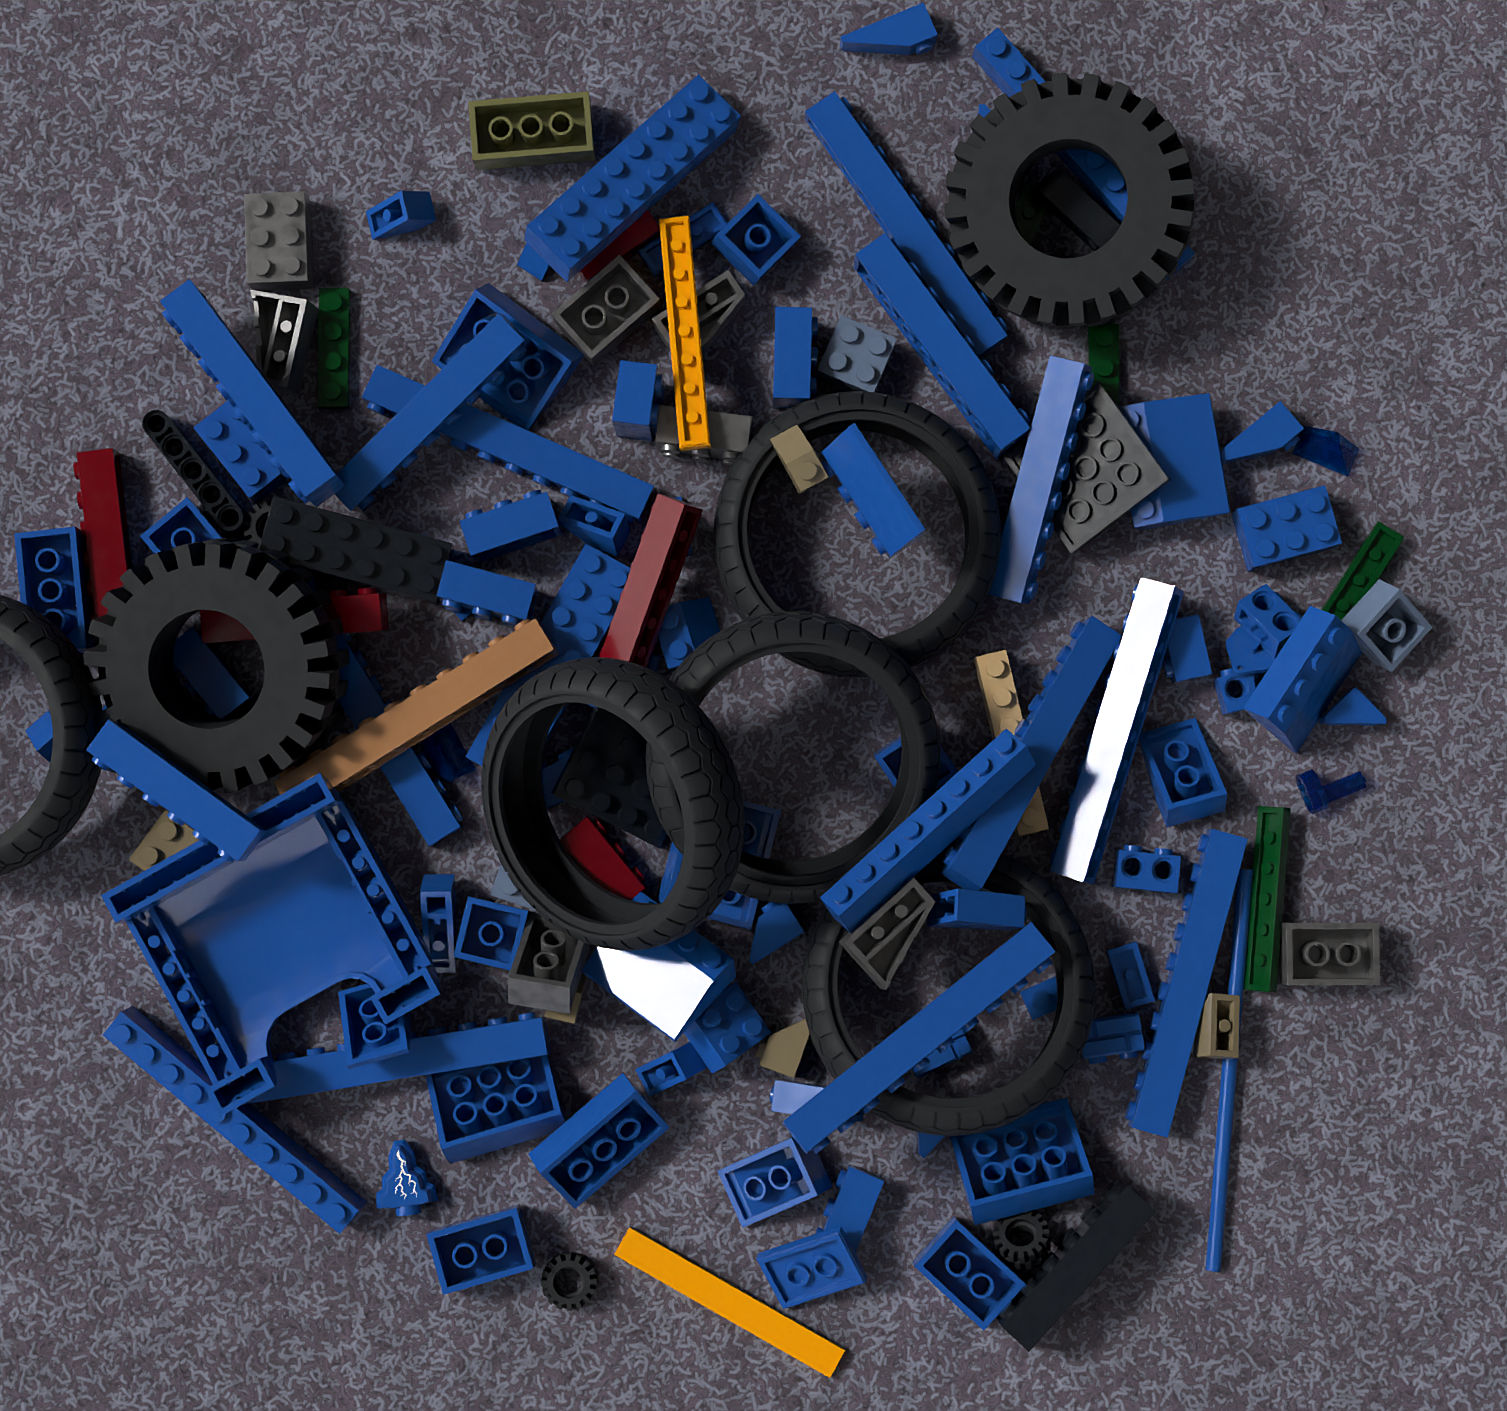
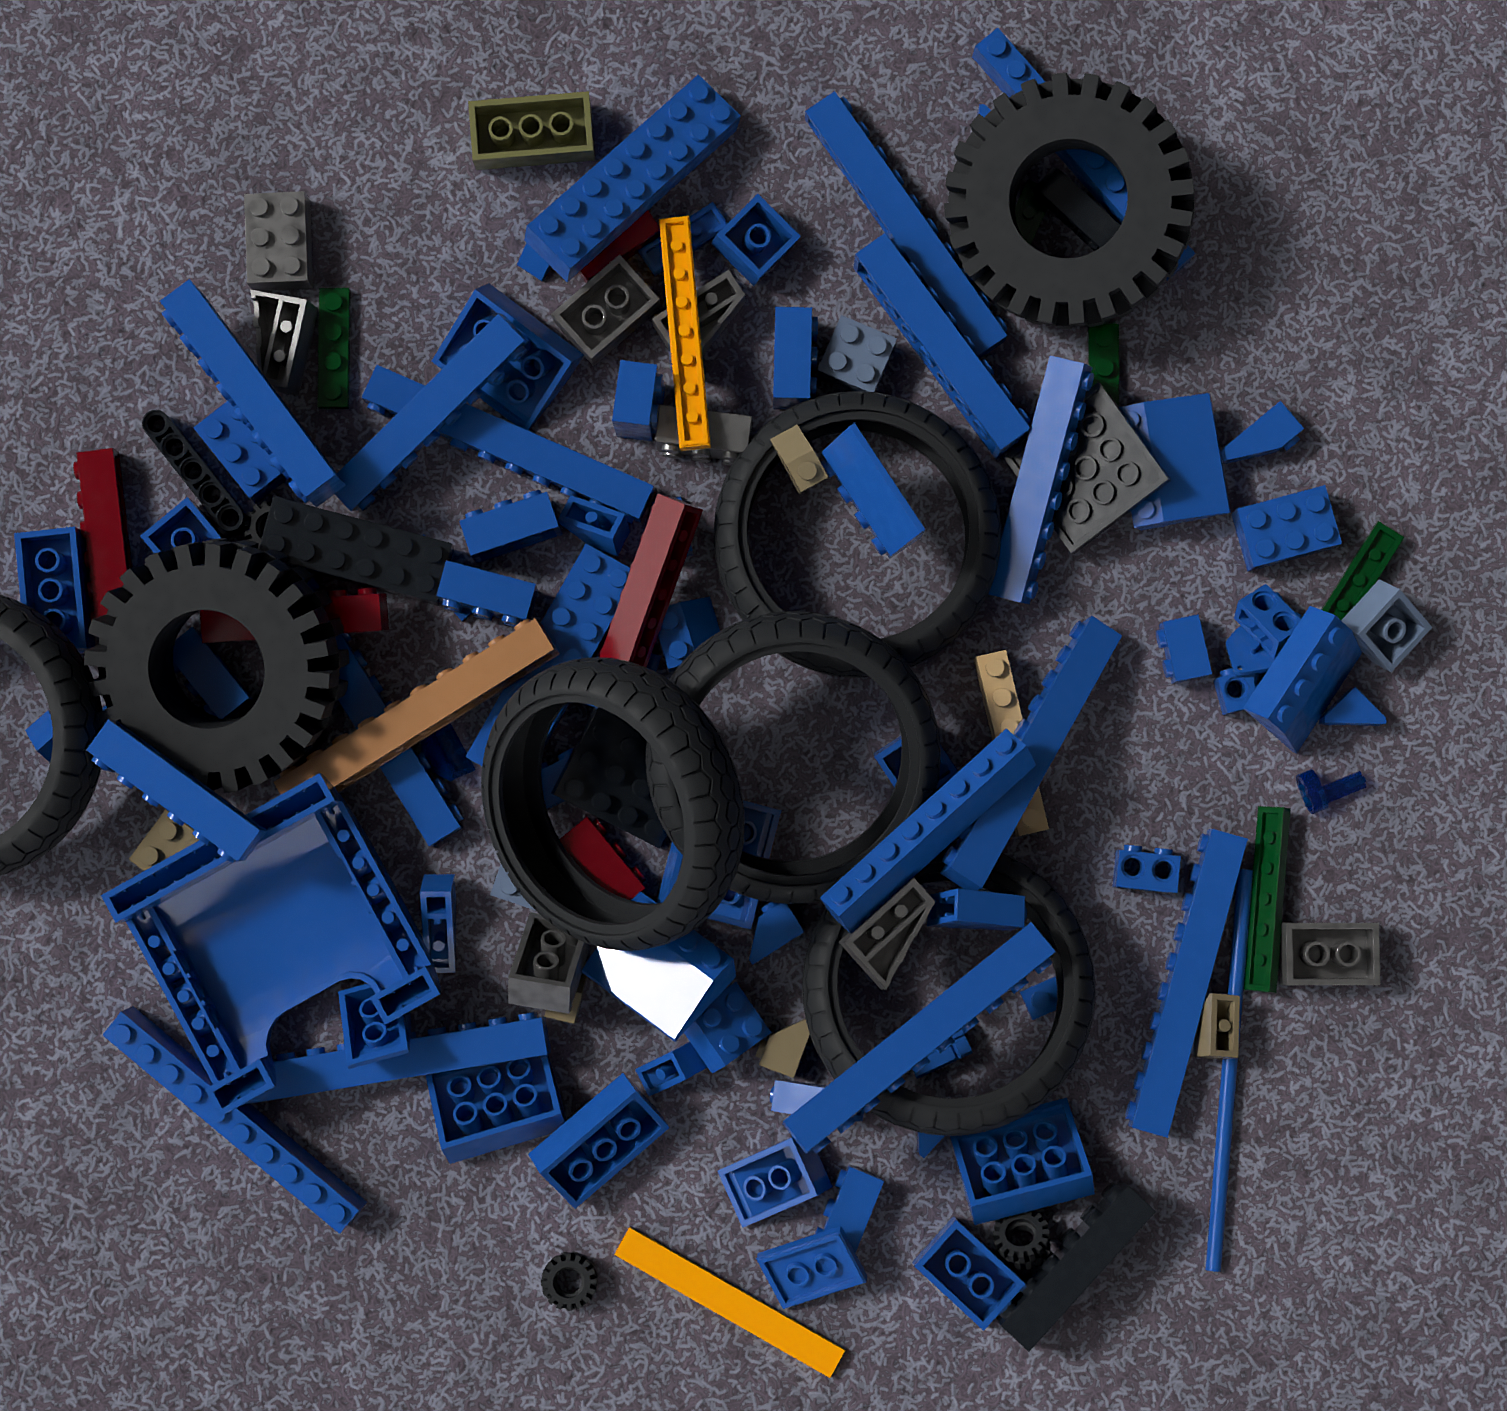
blue slope [366,190,436,240] -> none
blue rock [376,1139,439,1216] -> none
blue brick [426,1204,536,1295] -> none
blue brick [453,896,531,970] -> none
blue slope [840,2,938,55] -> none
brick [1050,577,1184,885] -> none
blue brick [1080,1012,1145,1064] -> none
blue plate [1106,942,1155,1010] -> none
blue slope [1138,718,1227,828] -> none
clear blue slope [1292,426,1359,477] -> none

